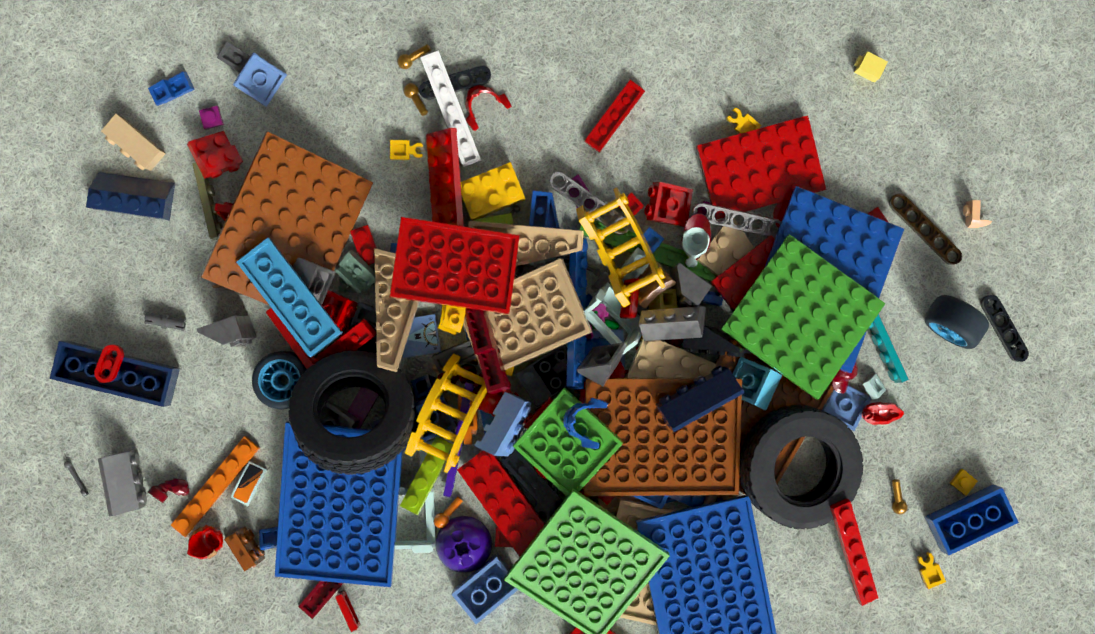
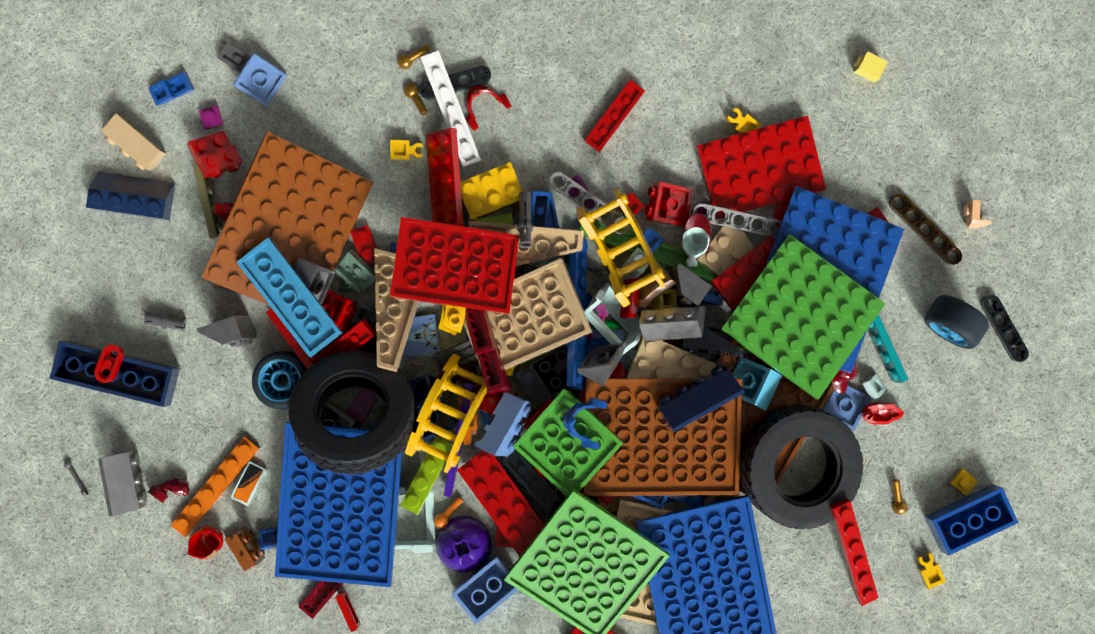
none -> dark grey pin [517,191,533,248]

